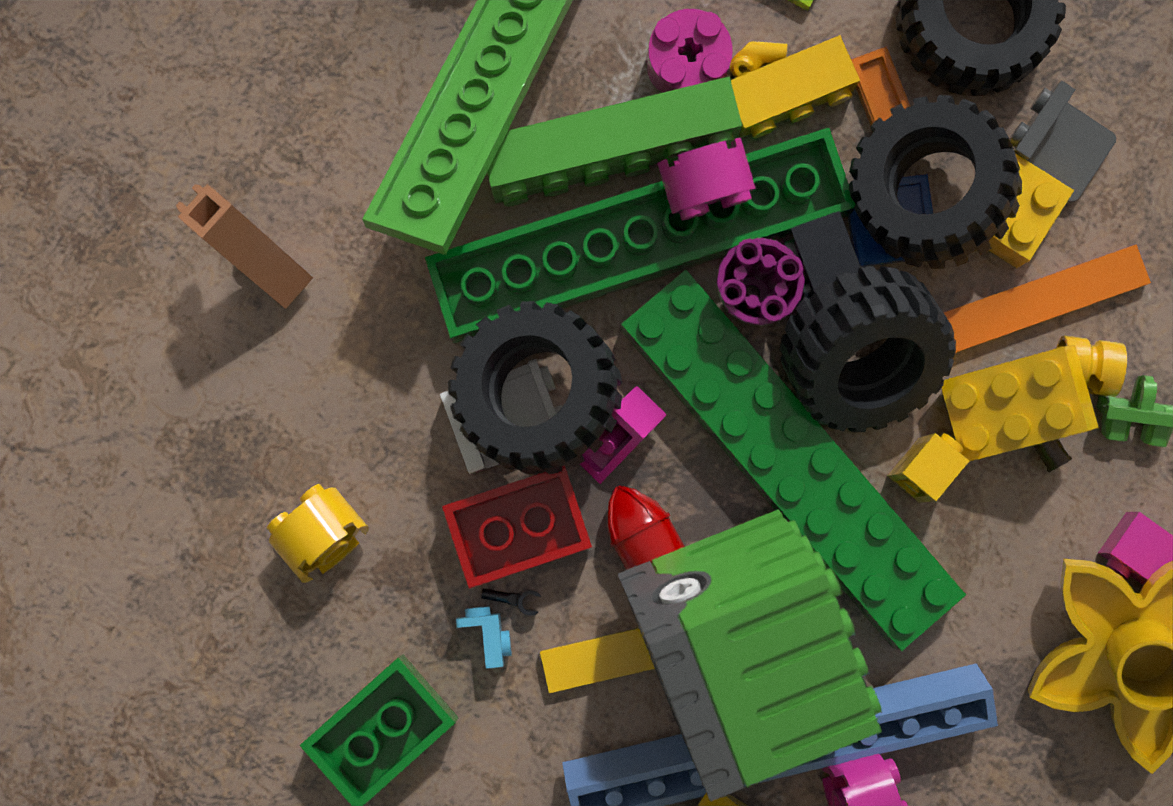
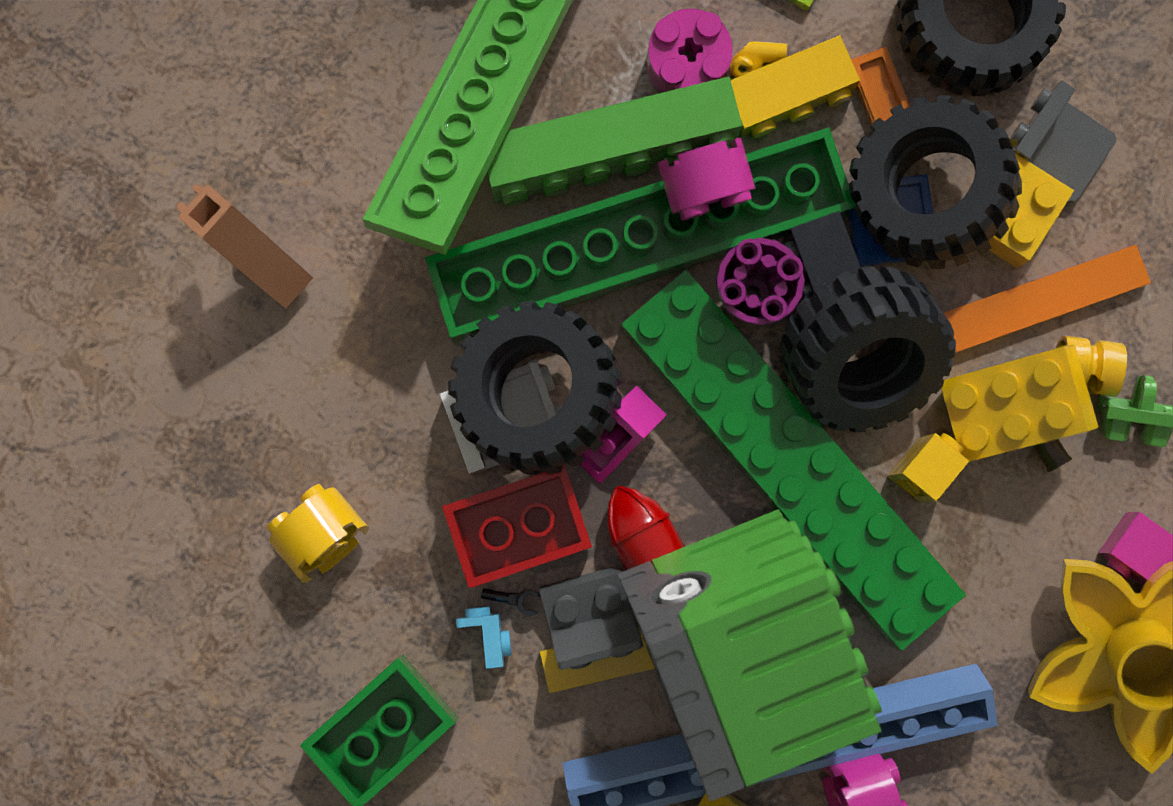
none -> dark grey bracket [539,565,643,670]

